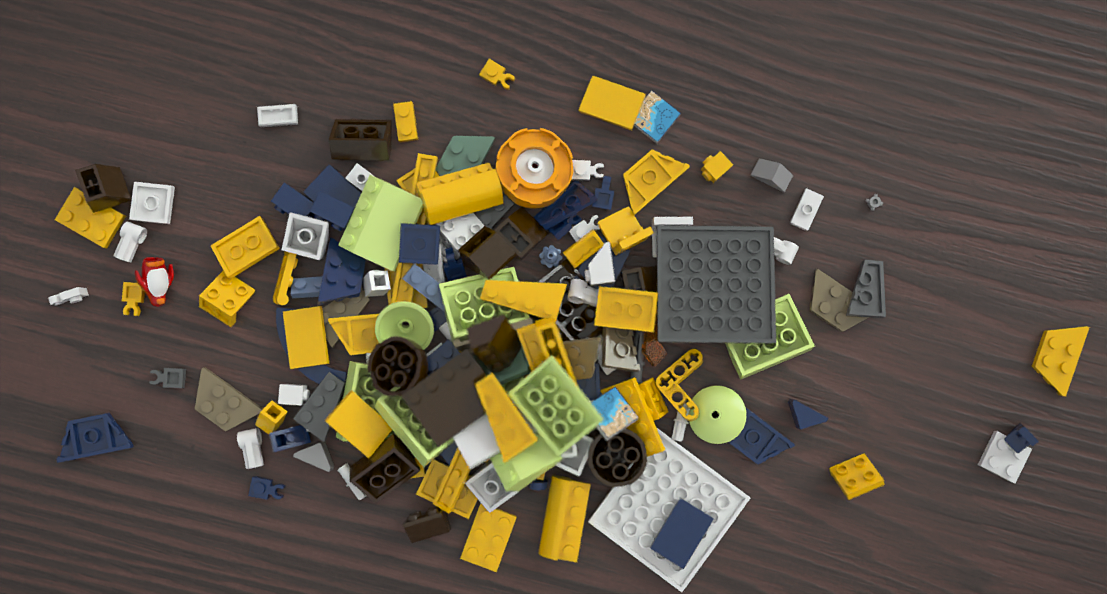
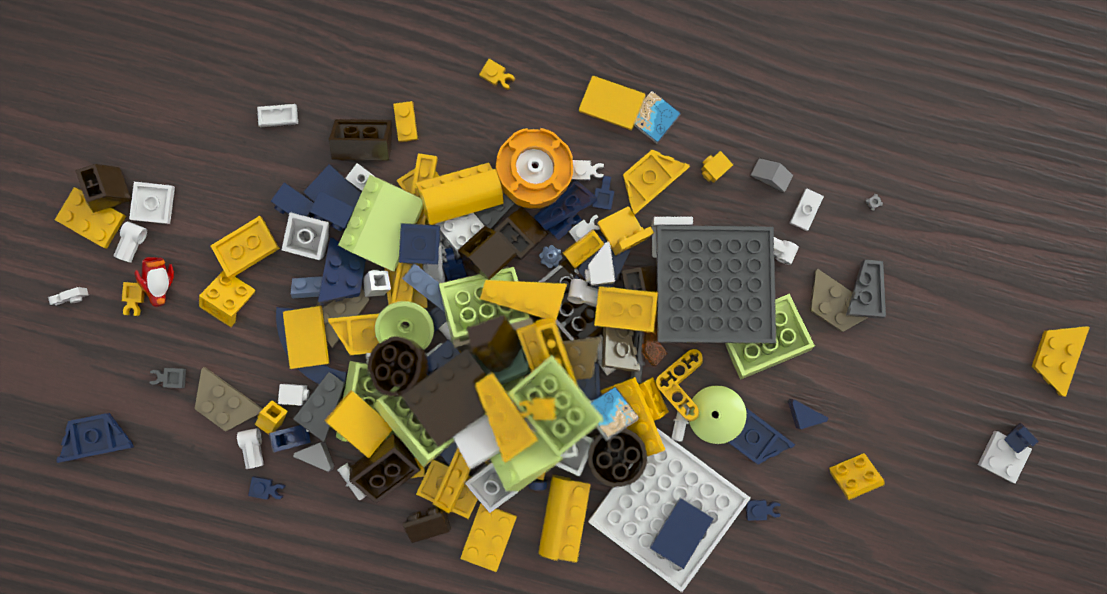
yellow plate [273,251,298,305] -> none
sand green wing [436,136,495,176] -> none
none -> yellow plate [519,398,555,420]
none -> dark blue plate [746,500,781,521]

